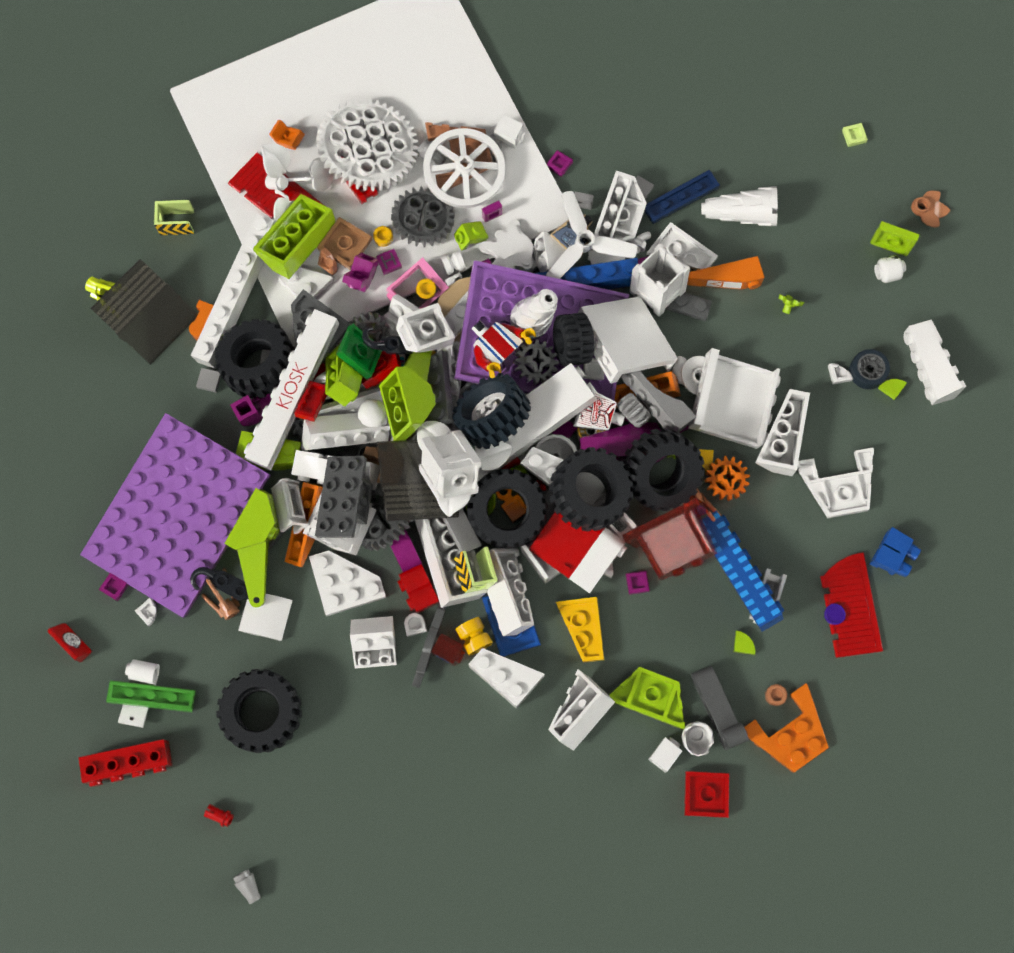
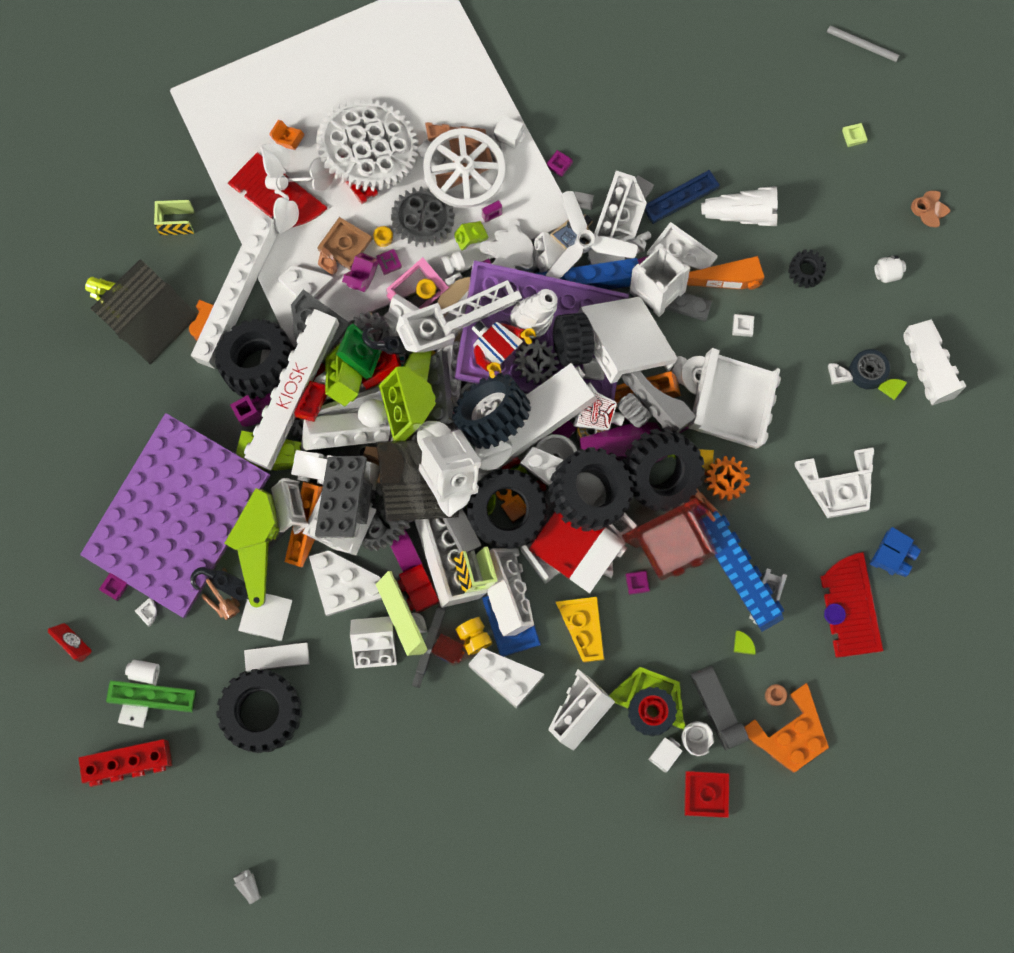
light grey tile [196,368,221,393] -> none
red pin [204,804,234,827] -> none
lime slope [253,194,336,279] -> none
white wedge [755,389,810,476] -> none
lime plant [779,294,804,314] -> none
lime plate [870,221,919,256] -> none
none -> white tile [244,643,310,672]
none -> yellowish green panel [375,571,428,656]
none -> white fence [436,280,522,336]
none -> black wheel [628,687,677,736]
none -> white tile [732,314,754,337]
none -> black tyre [788,249,827,288]
none -> light grey bar [827,25,899,62]

